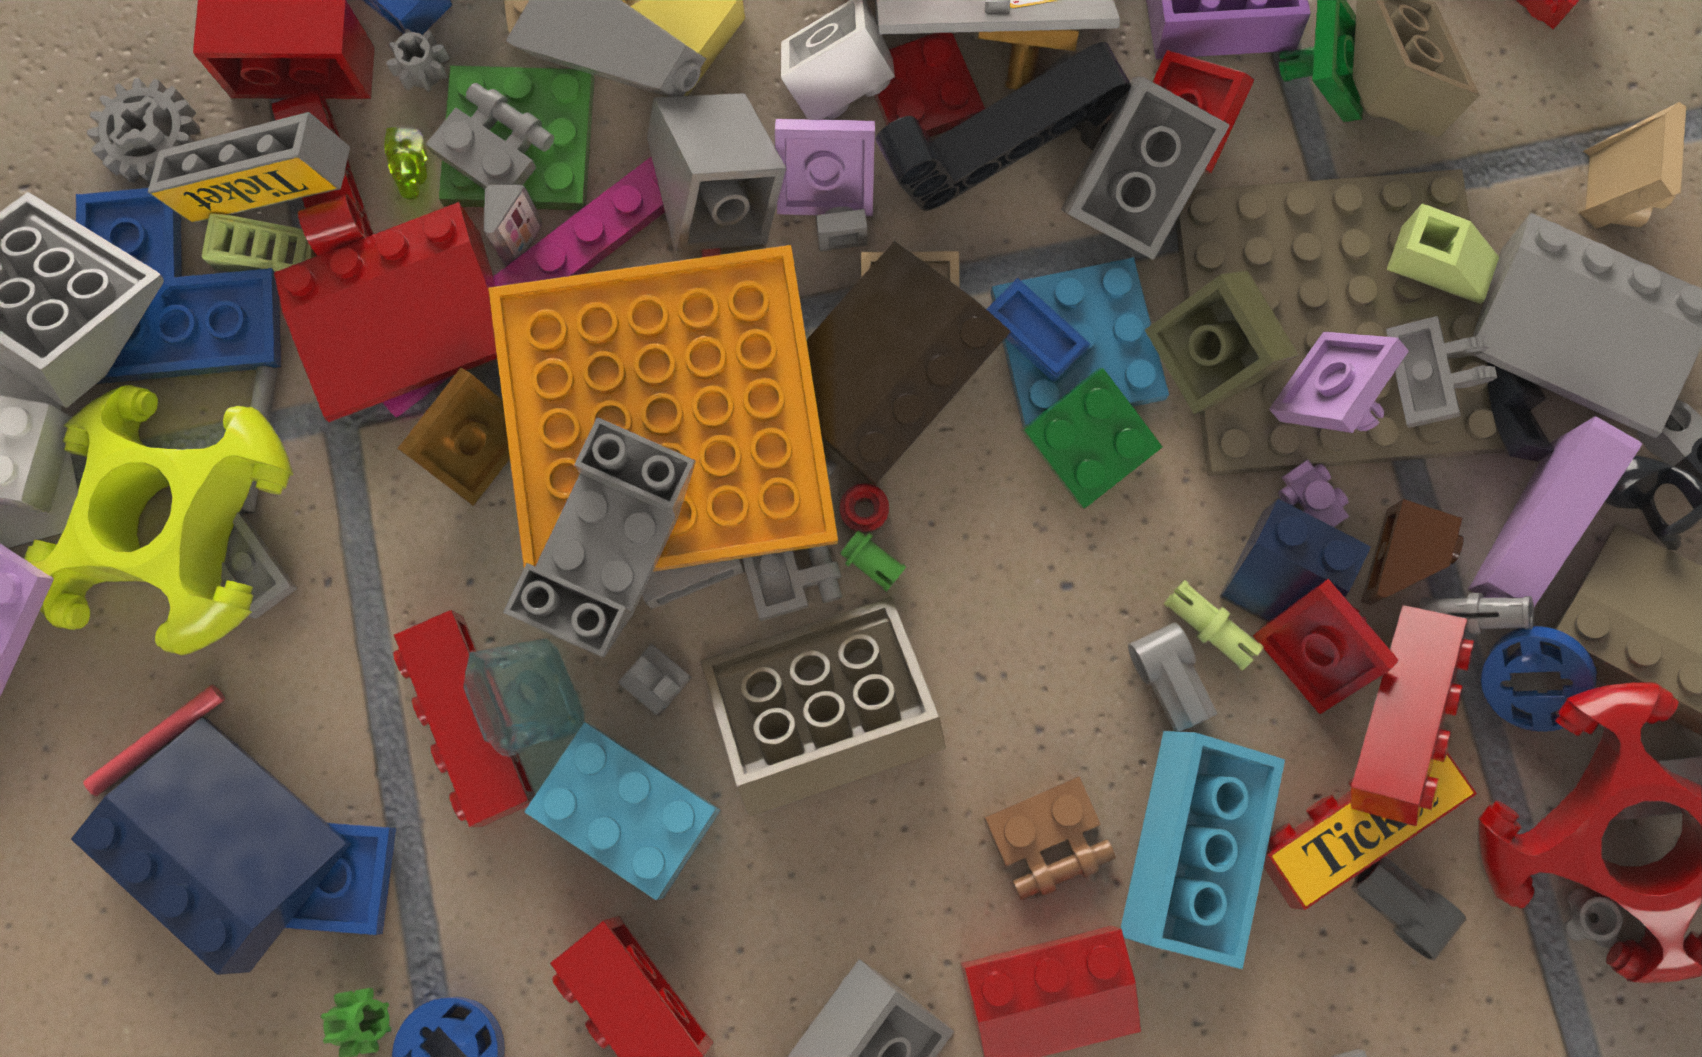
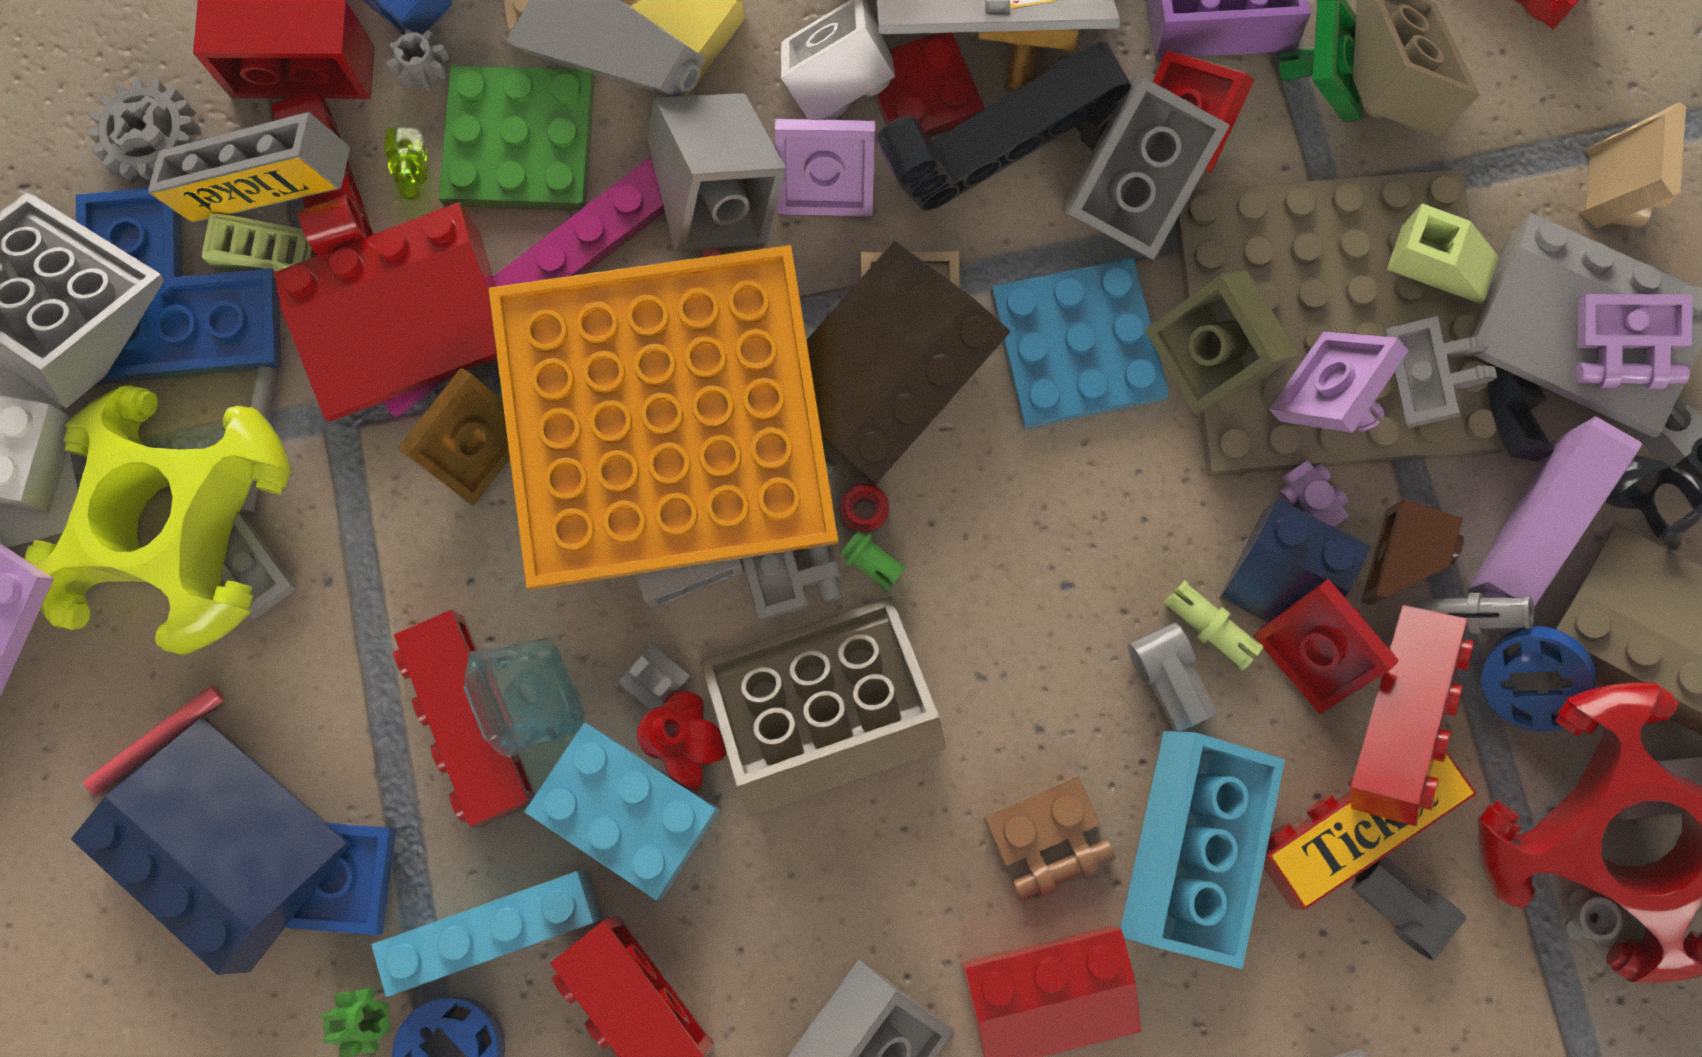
light grey plate [426,83,554,190] -> none
slope [484,185,542,266] -> none
light grey slope [503,417,696,658] -> none
light grey plate [816,206,867,251] -> none
blue tile [986,278,1090,383] -> none
green plate [1021,368,1163,509] -> none
none -> medium azure brick [371,870,603,997]
none -> red plate [637,691,727,791]
none -> lavender plate [1576,294,1693,389]

